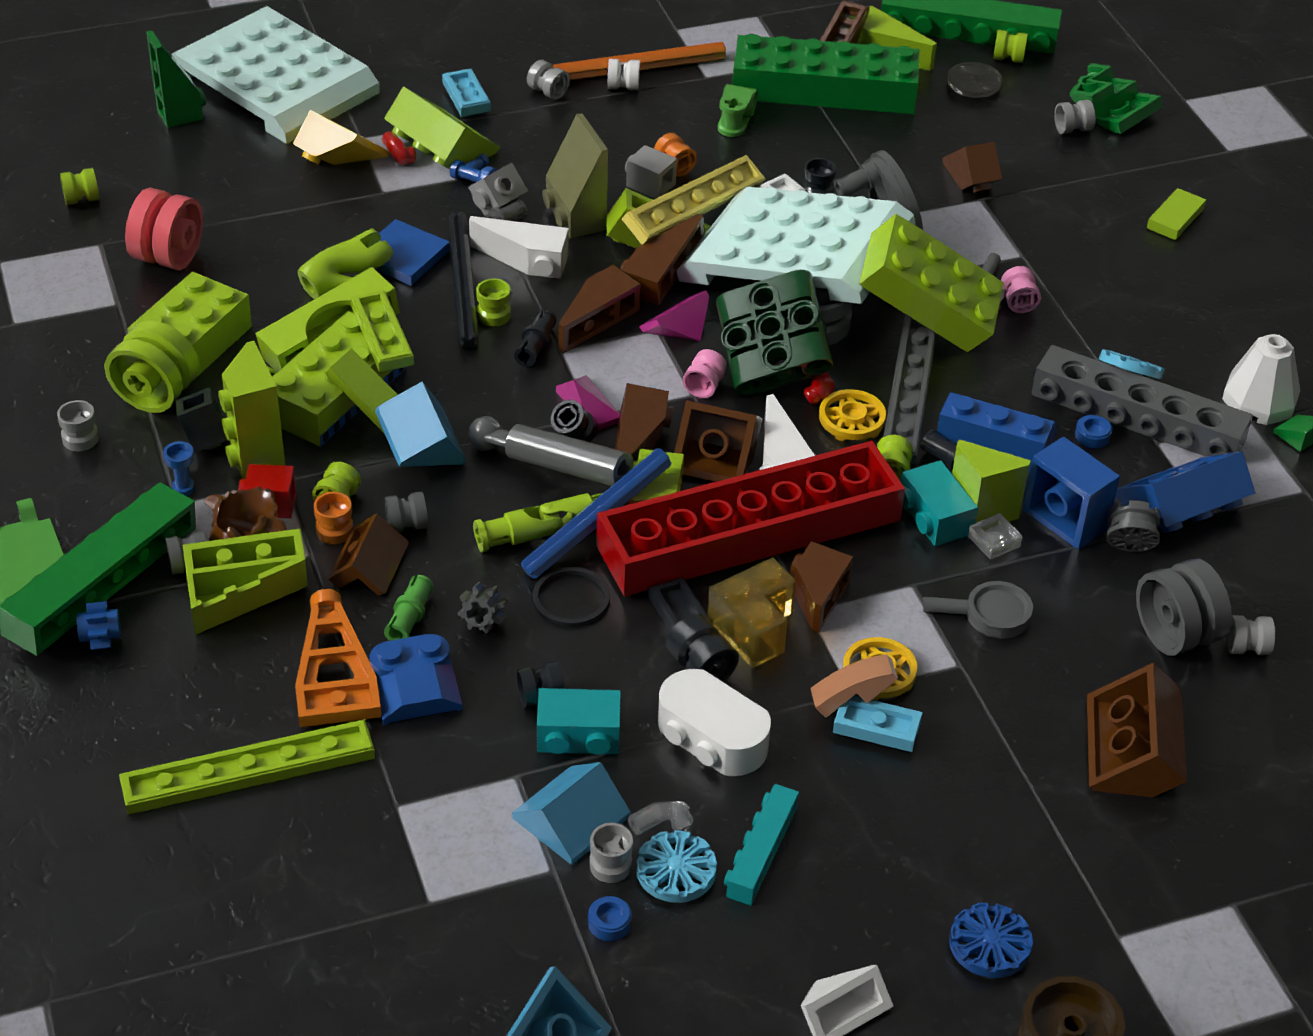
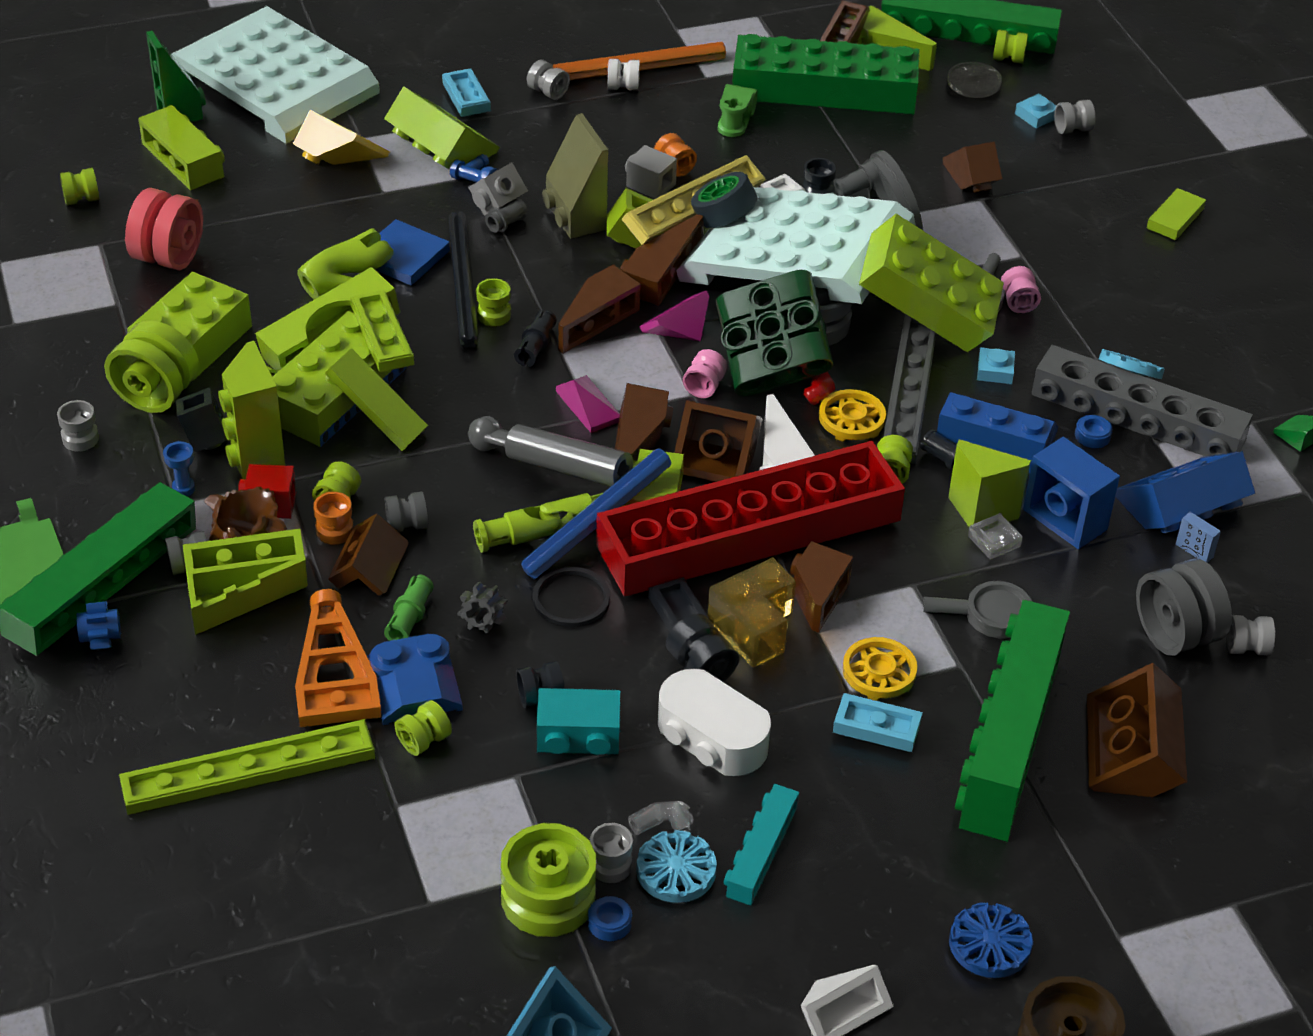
slope [375,382,466,467] -> none
red arm [382,131,416,166] -> none
white slope [469,216,569,279] -> none
dark azure slope [512,762,631,865] -> none
black wheel [551,399,598,442] -> none
nougat slope [811,654,898,718] -> none
teal brick [901,460,978,546] -> none
green slope [1070,63,1163,134] -> none
dark grey wheel [1107,500,1161,552] -> none
white cone [1222,334,1300,425] -> none
none -> lime brick [138,105,225,191]
none -> lime wheel [394,700,452,756]
none -> lime wheel [500,823,596,937]
none -> black wheel [691,172,758,228]
none -> green brick [955,599,1070,842]
none -> medium azure plate [977,347,1015,384]
none -> medium azure plate [1015,94,1056,128]
none -> medium blue tile [1176,512,1221,563]

